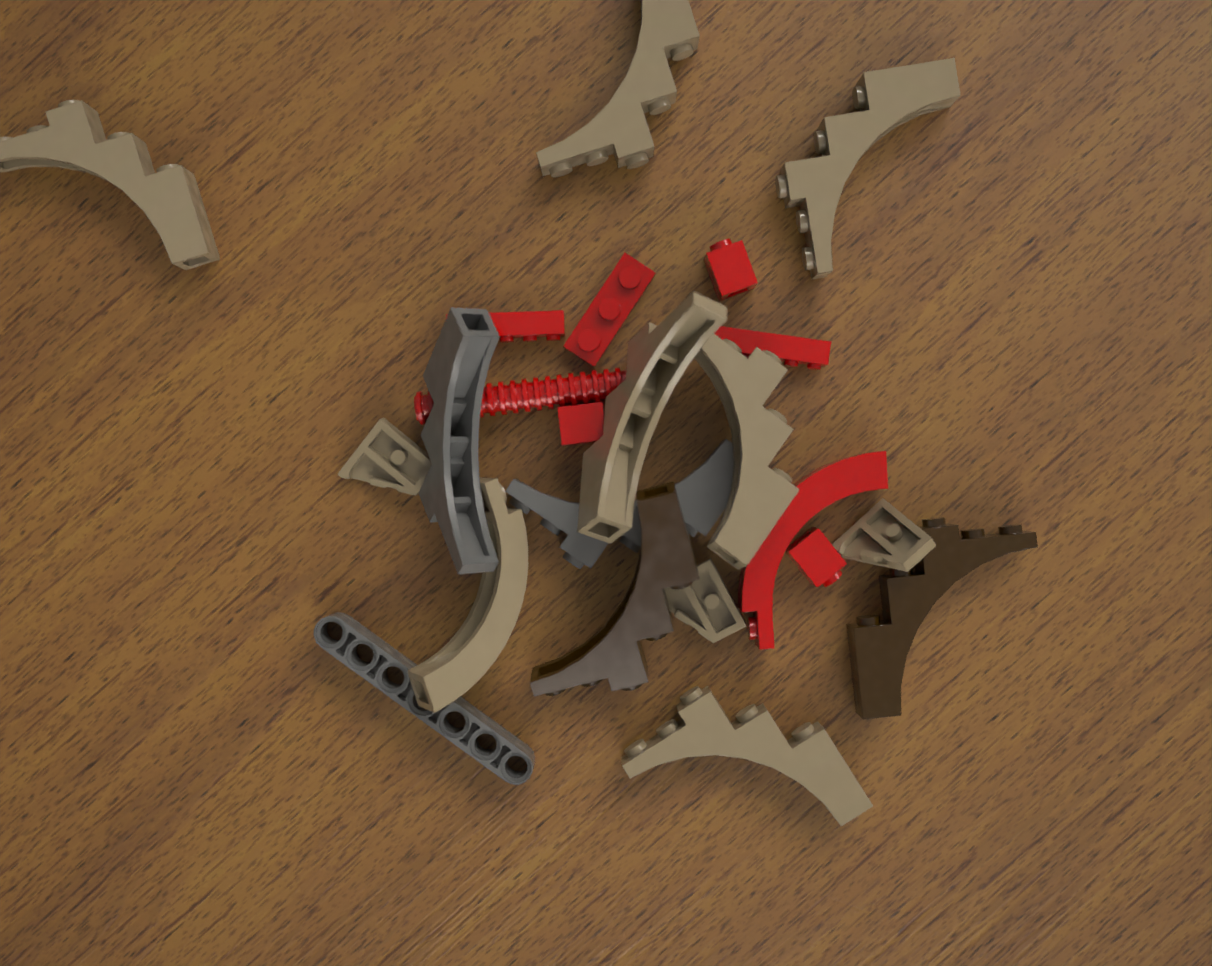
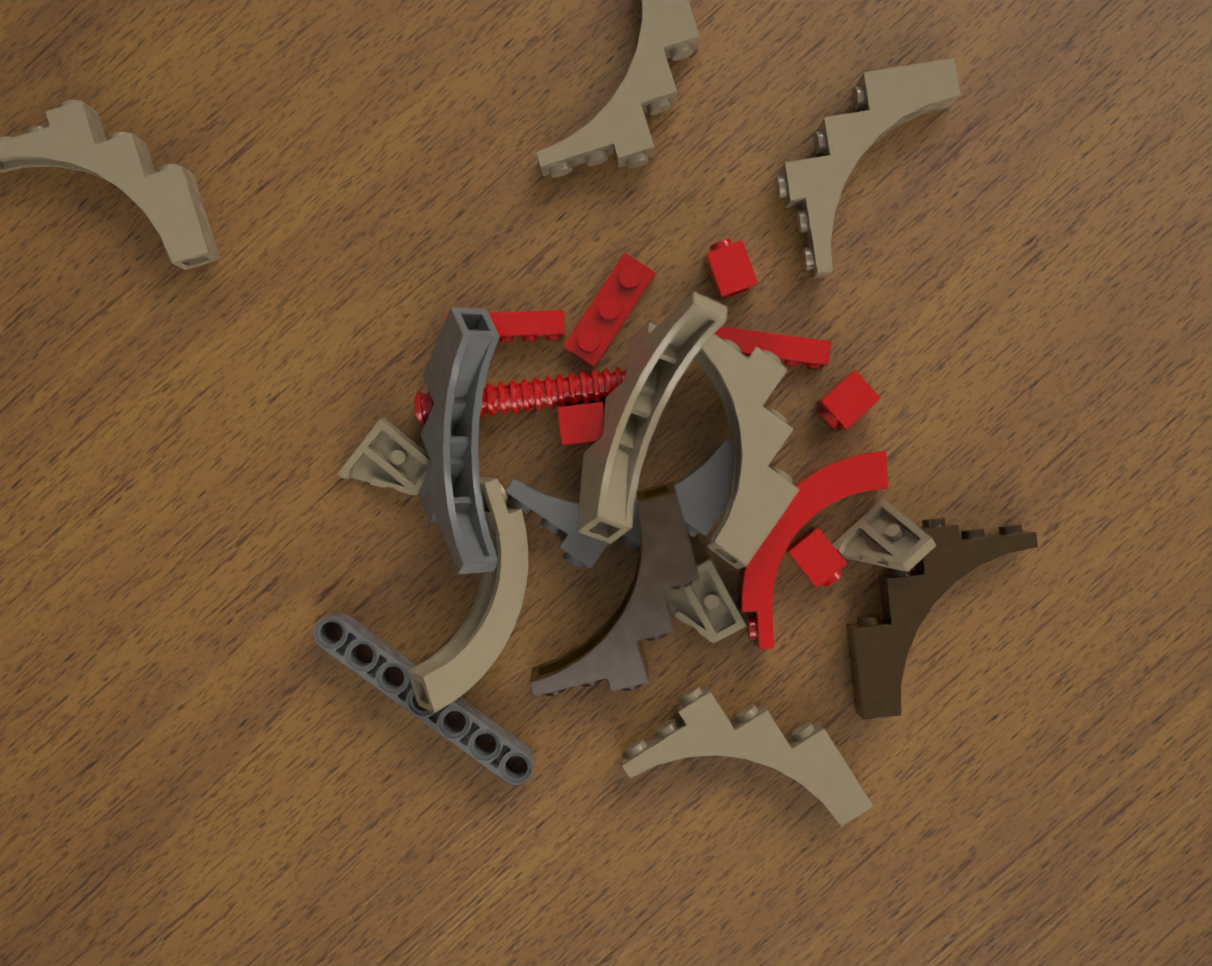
none -> red brick [815,370,881,431]

